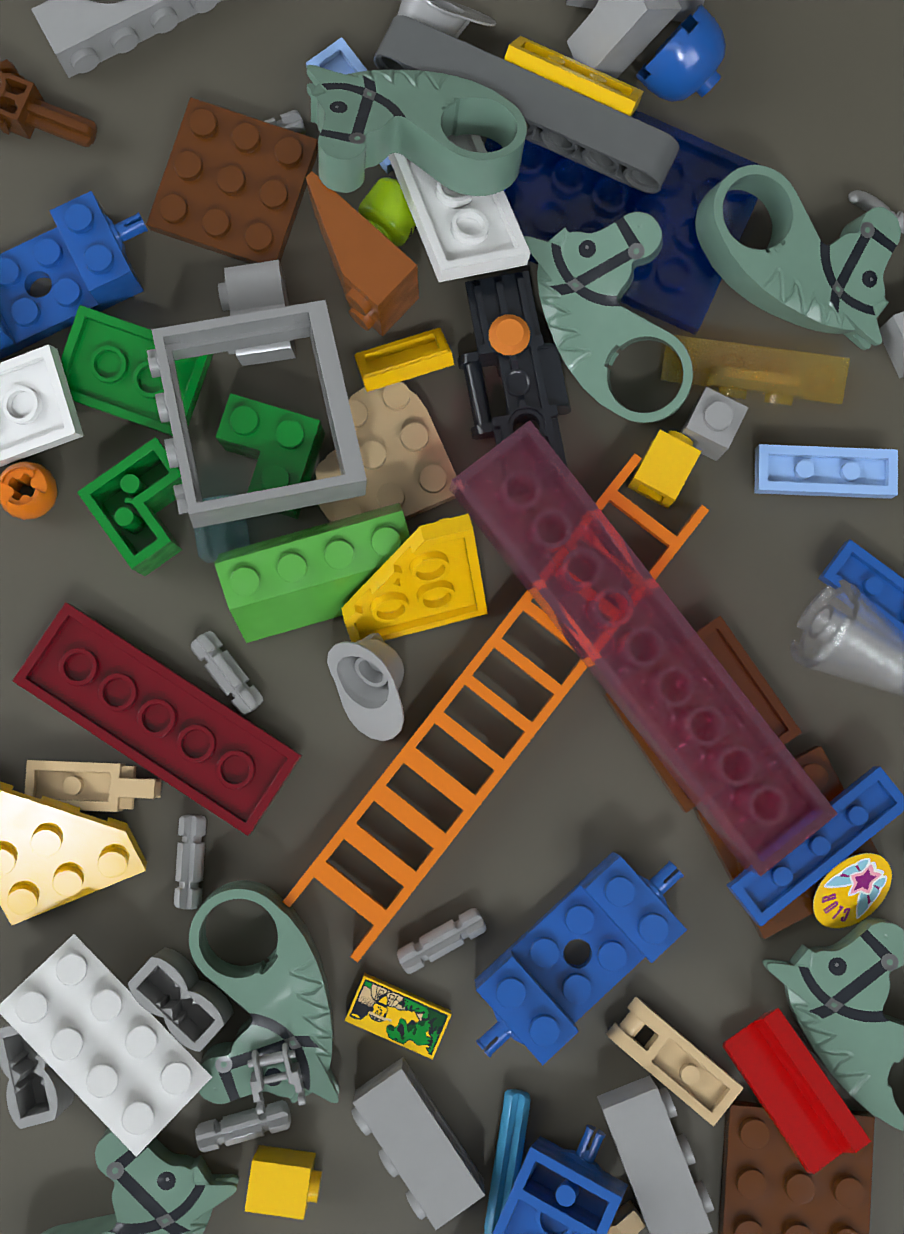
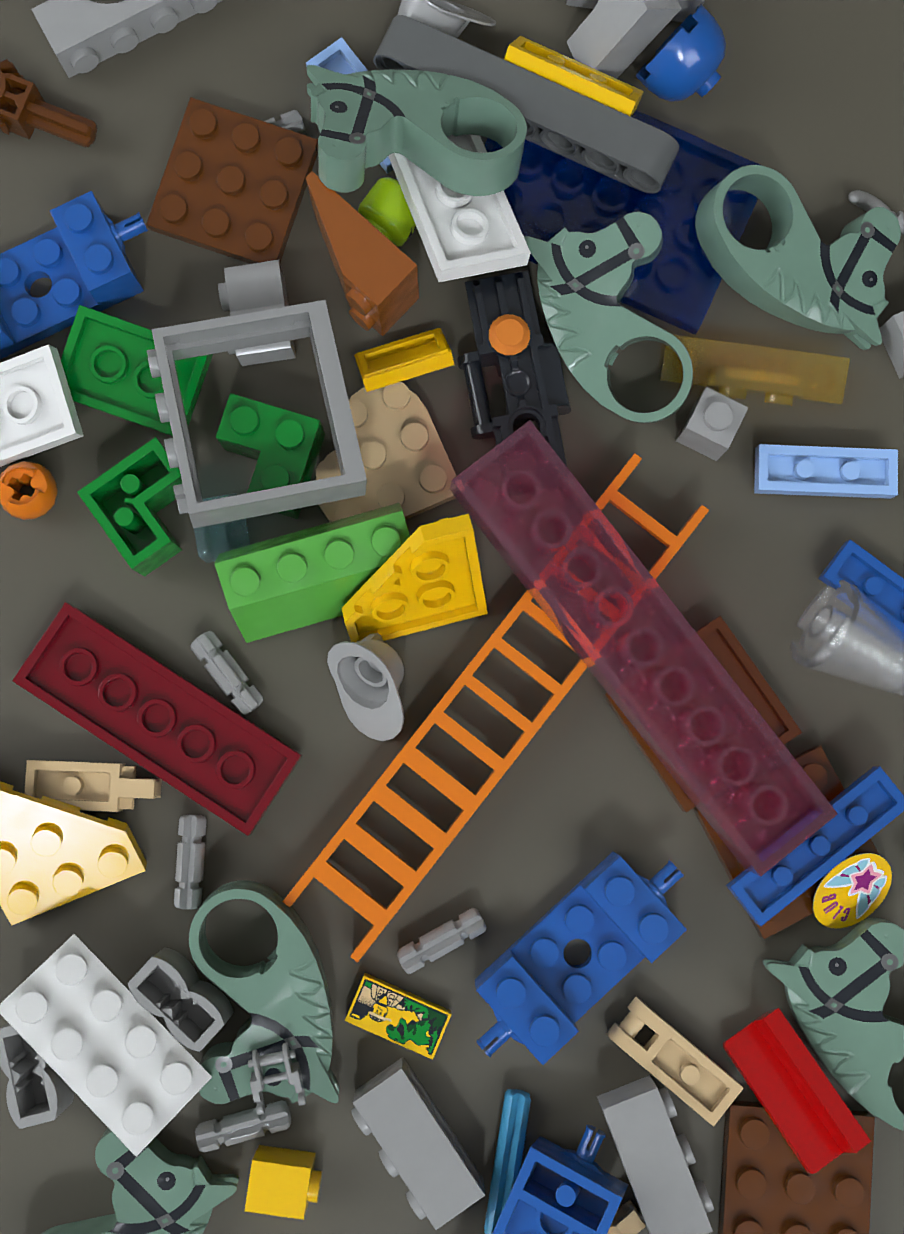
yellow brick [628,429,702,509] -> none

